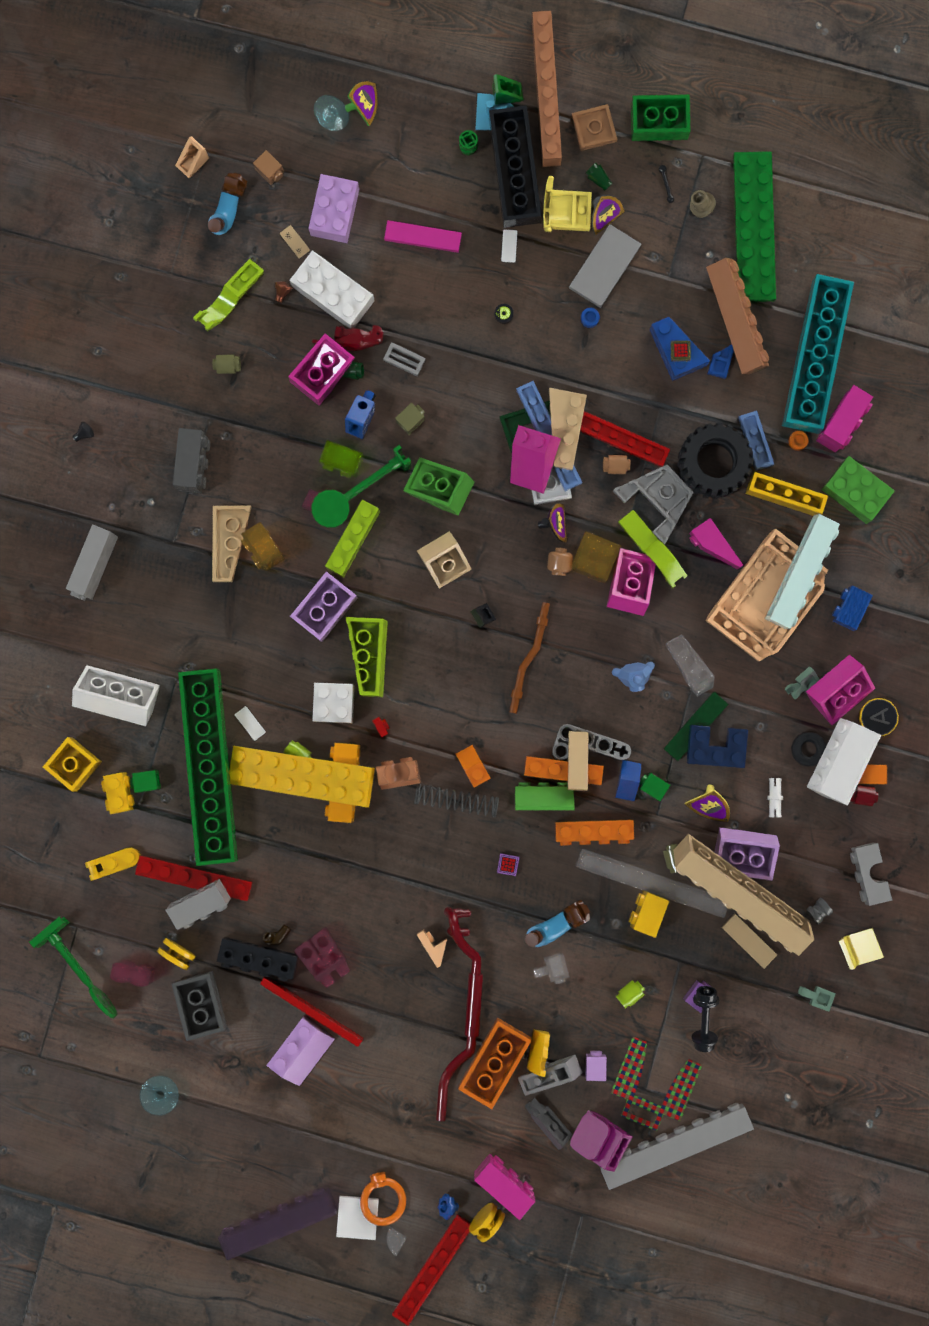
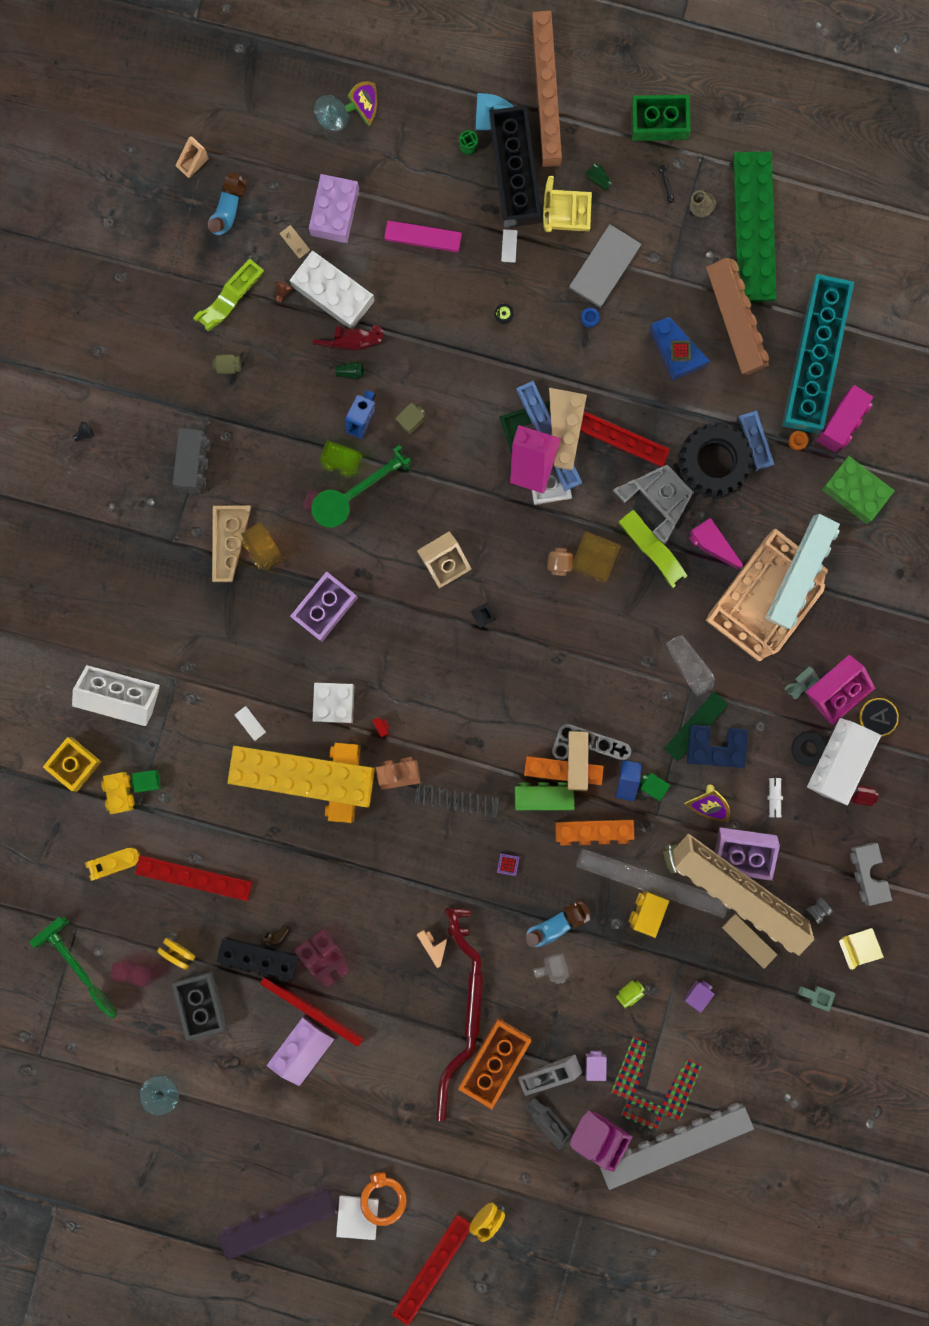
light grey brick [66,524,118,601] -> none
light grey brick [166,879,231,930] -> none
green brick [178,668,238,866] -> none
medium nougat brick [253,150,284,185] -> none
lime brick [283,740,312,758] -> none
dark pink slope [288,334,355,406] -> none
lime brick [325,500,380,578] -> none
lime wedge [346,617,388,697] -> none
light grey tile [383,342,426,377] -> none
clear tile [387,1228,406,1256] -> none
bright green slope [403,457,474,516] -> none
blue piece [437,1194,459,1220] -> none
orange slope [456,745,491,787] -> none
dark pink brick [474,1154,535,1220] -> none
green slope [492,74,524,105] -> none
dark orange bar [509,602,550,714] -> none
yellow slope [527,1029,550,1077] -> none
shield [538,504,567,543] -> none
medium nougat tile [571,104,618,151] -> none
shield [591,195,624,235] -> none
medium nougat brick [603,455,630,474] -> none
dark pink slope [607,548,656,616] -> none
medium blue rock [612,662,655,692] -> none
black piece [691,986,720,1052] -> none
blue tile [707,344,734,379] -> none
yellow brick [745,472,828,516] -> none
blue brick [832,586,873,631] -> none
orange slope [858,765,887,784] -> none

